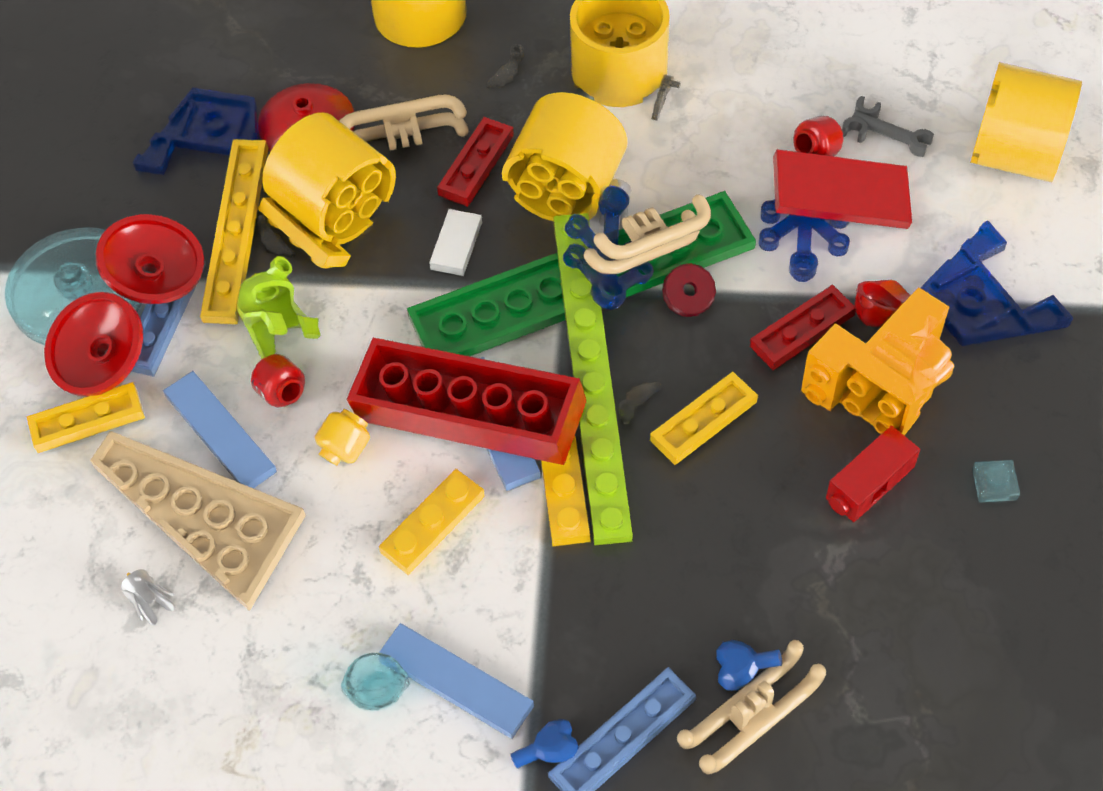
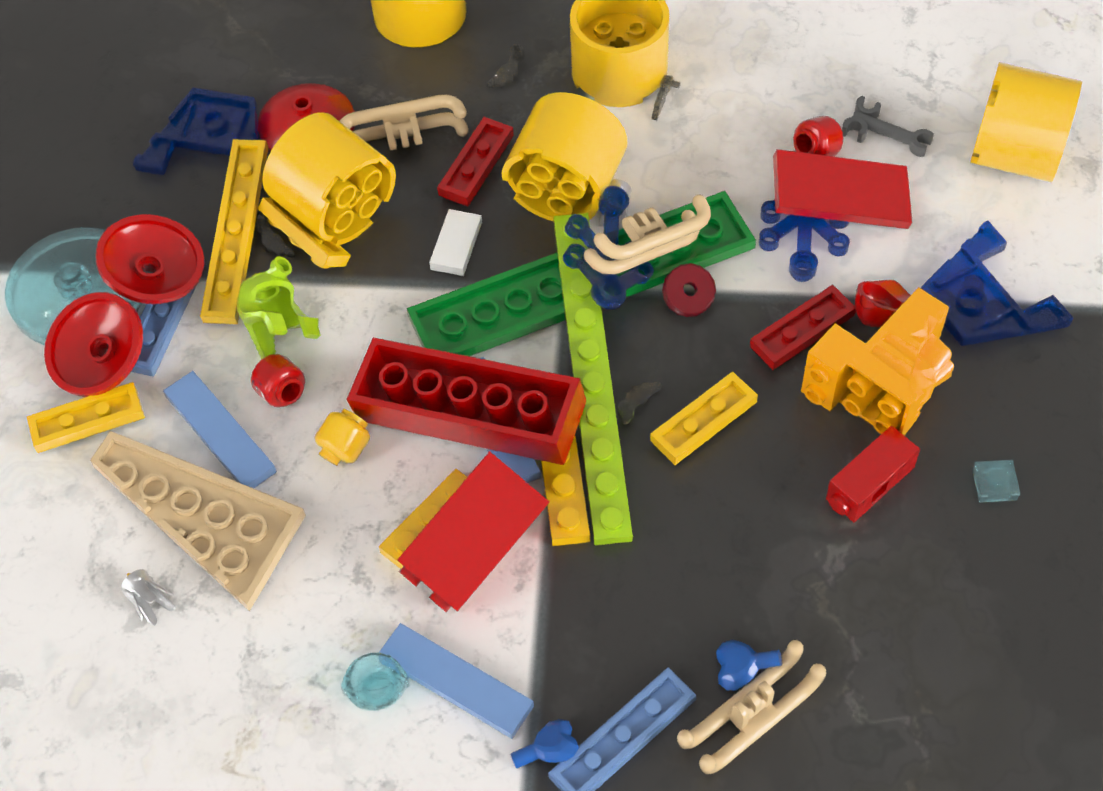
none -> red slope [397,451,550,613]

